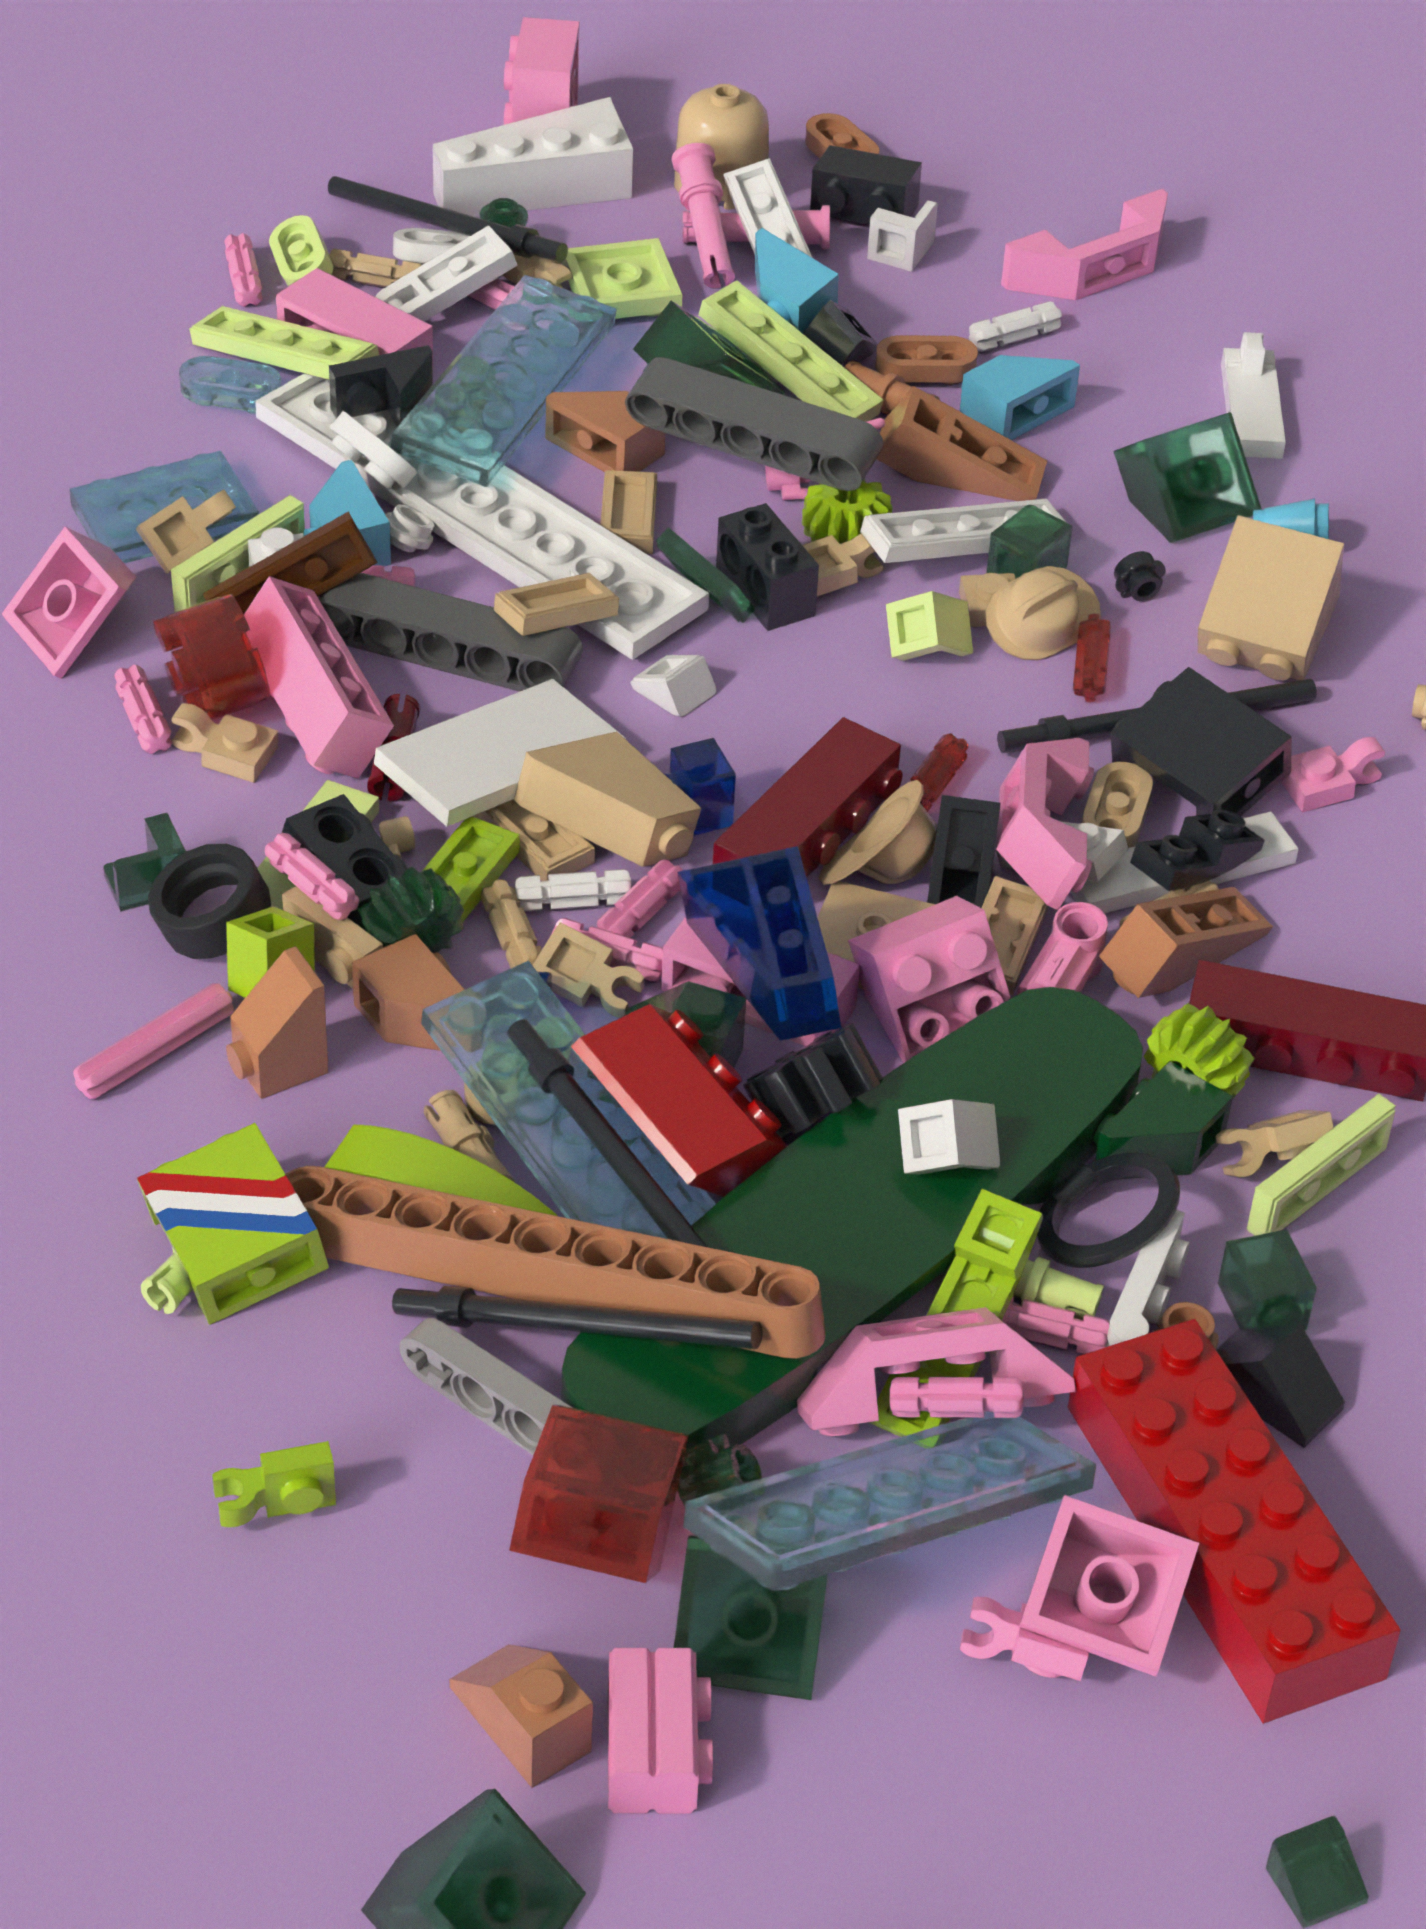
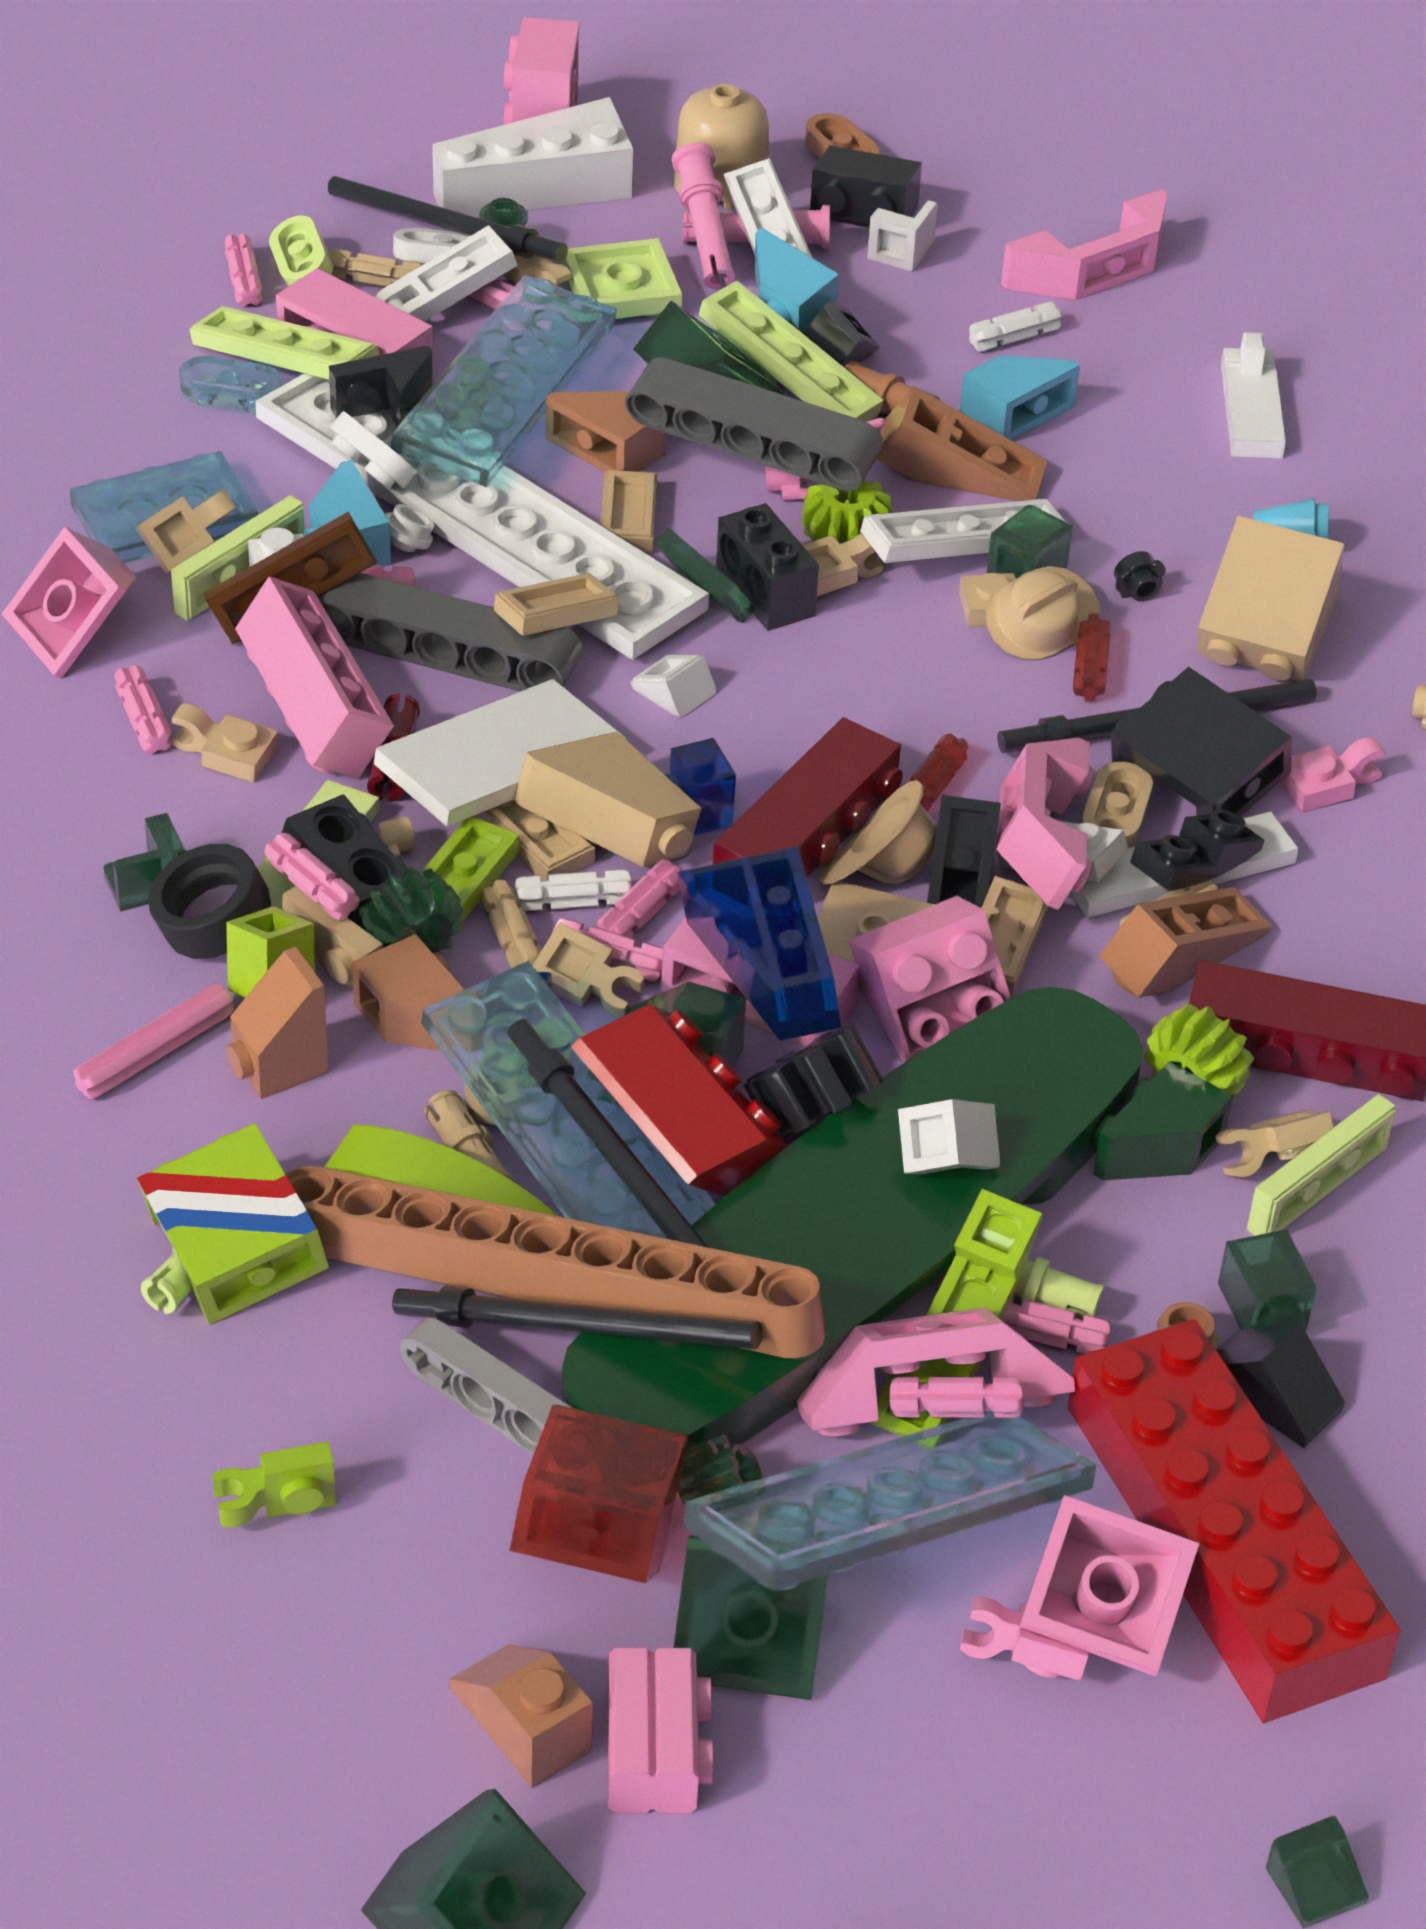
clear red brick [153,594,270,721] -> none
nougat plate [875,335,978,385] -> none
yellowish green panel [886,591,973,661] -> none
bright pink piece [1017,902,1108,995] -> none
black piece [1037,1153,1180,1268] -> none
white plate [1106,1210,1190,1347] -> none
slope [1113,412,1262,543] -> none

